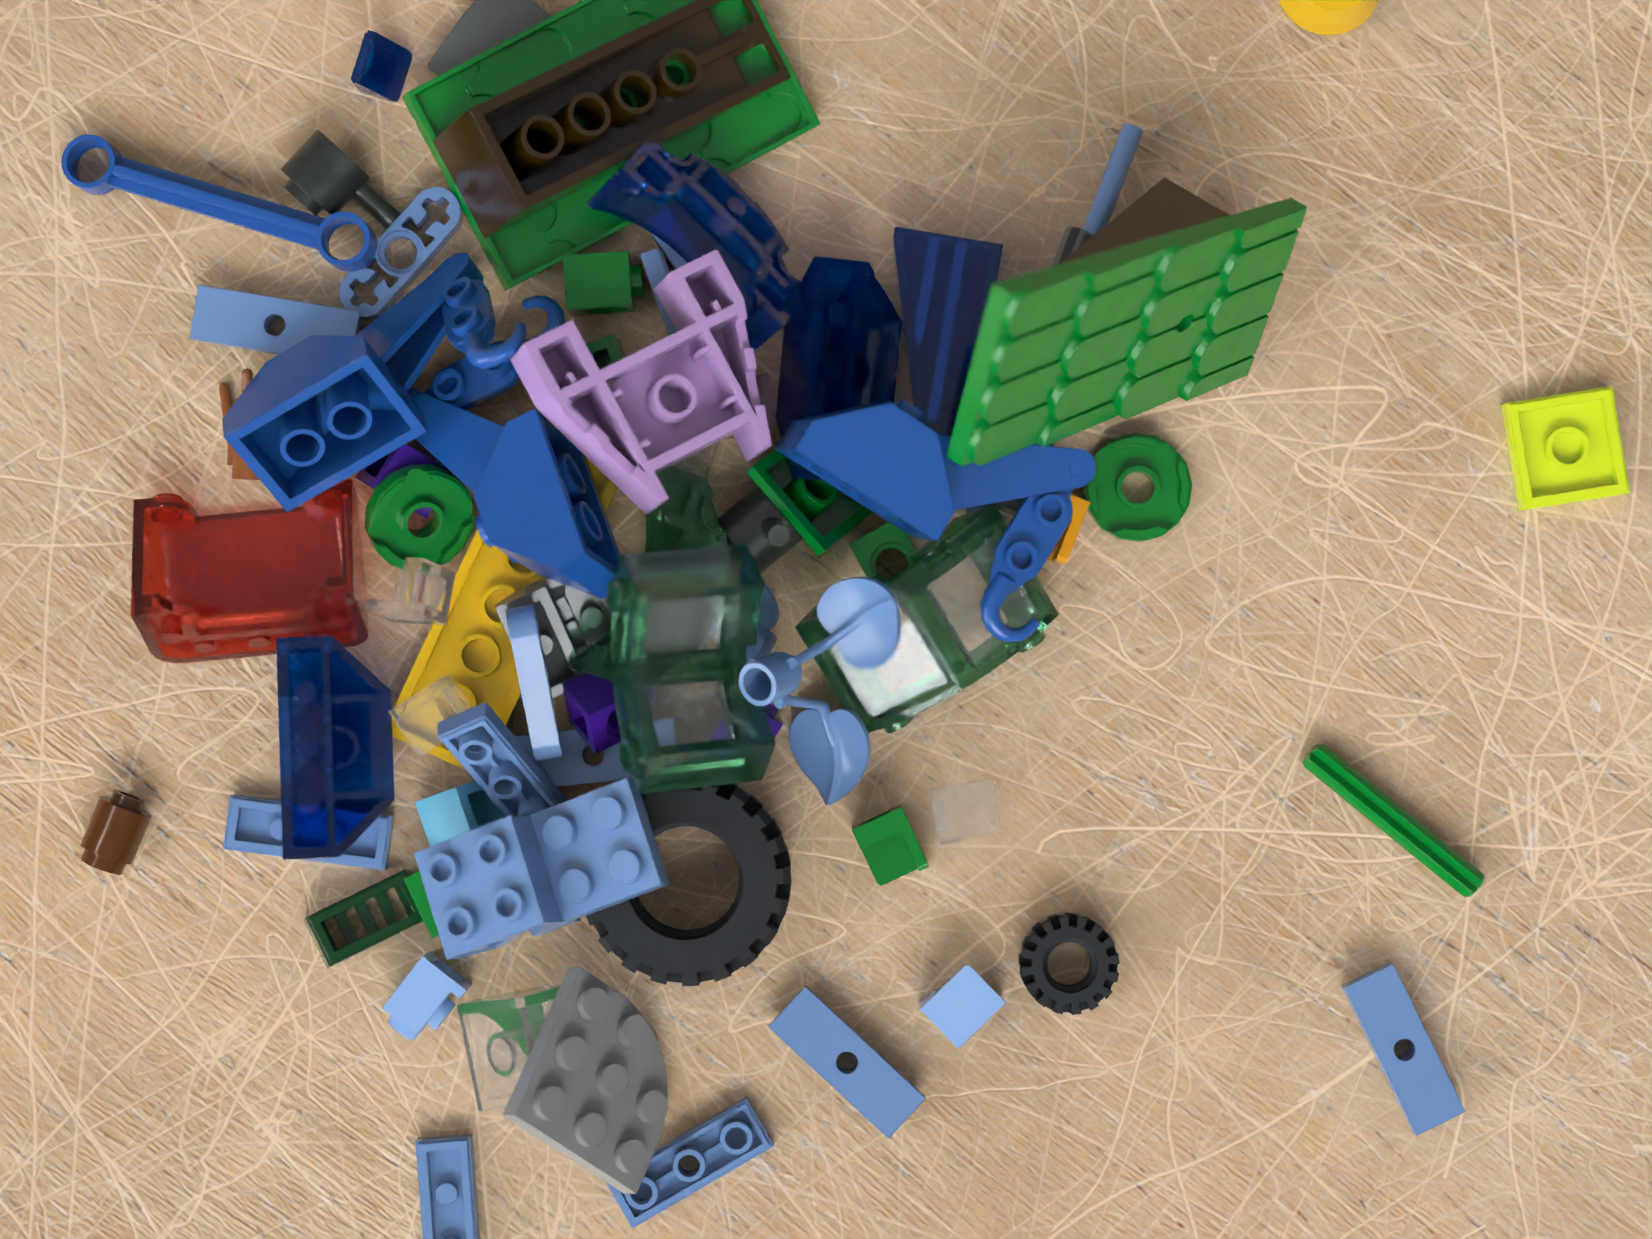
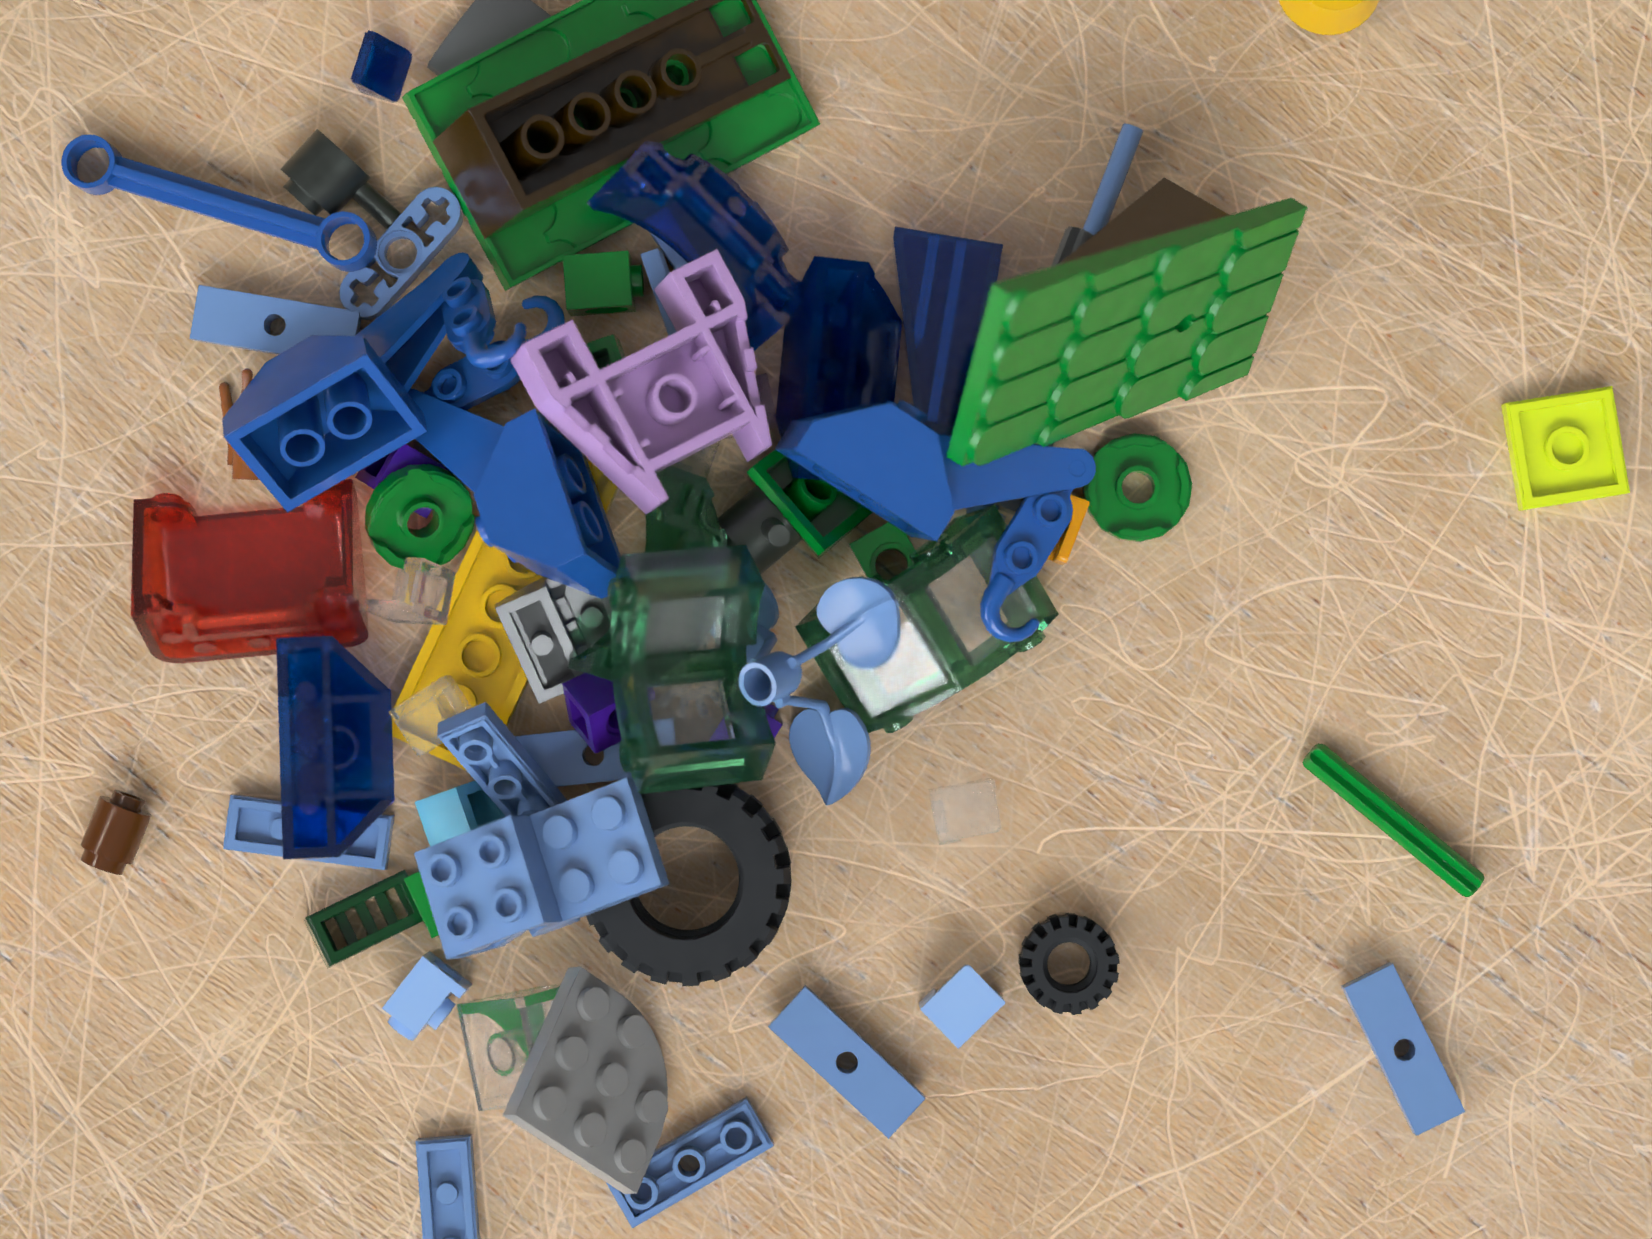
beam [506,604,563,761] -> none
green panel [851,805,929,885] -> none

